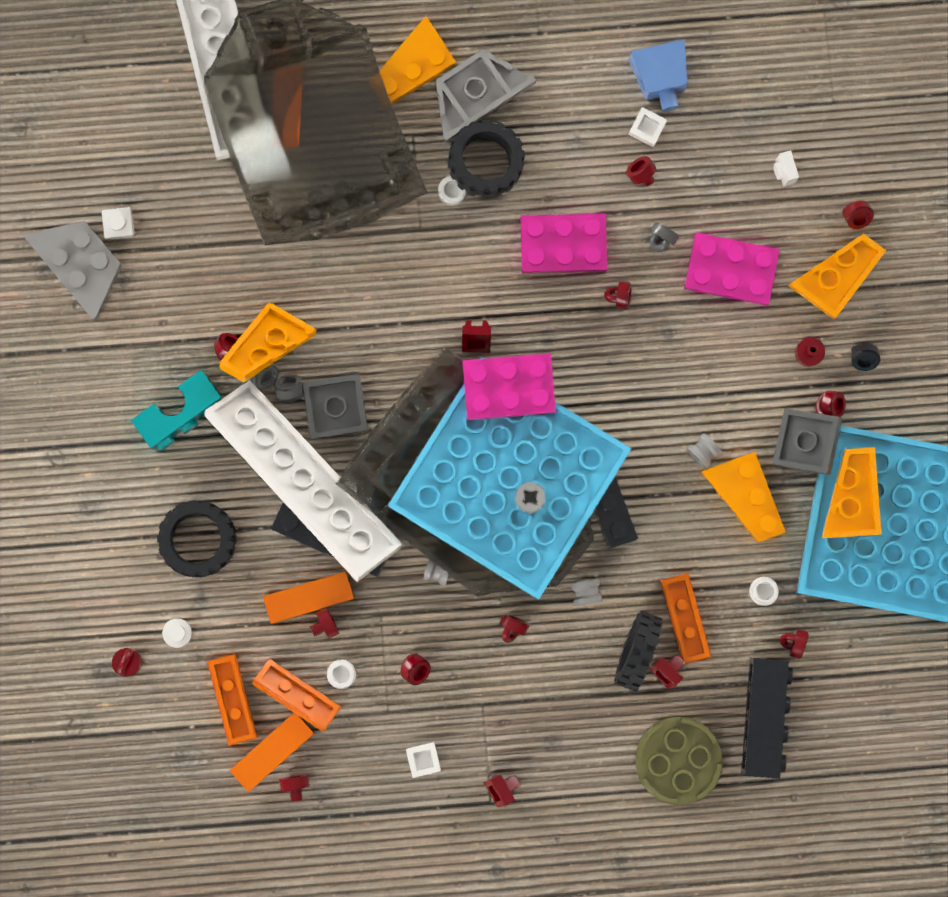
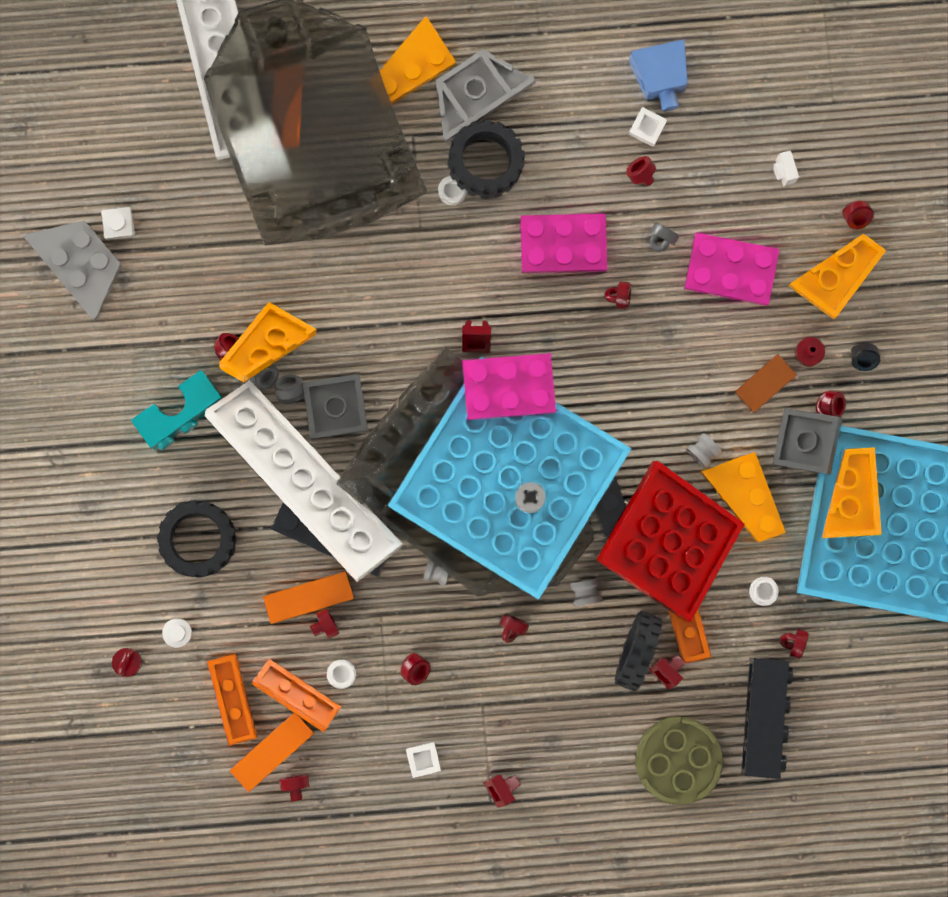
none -> red plate [596,461,745,622]
none -> dark orange tile [734,354,797,413]

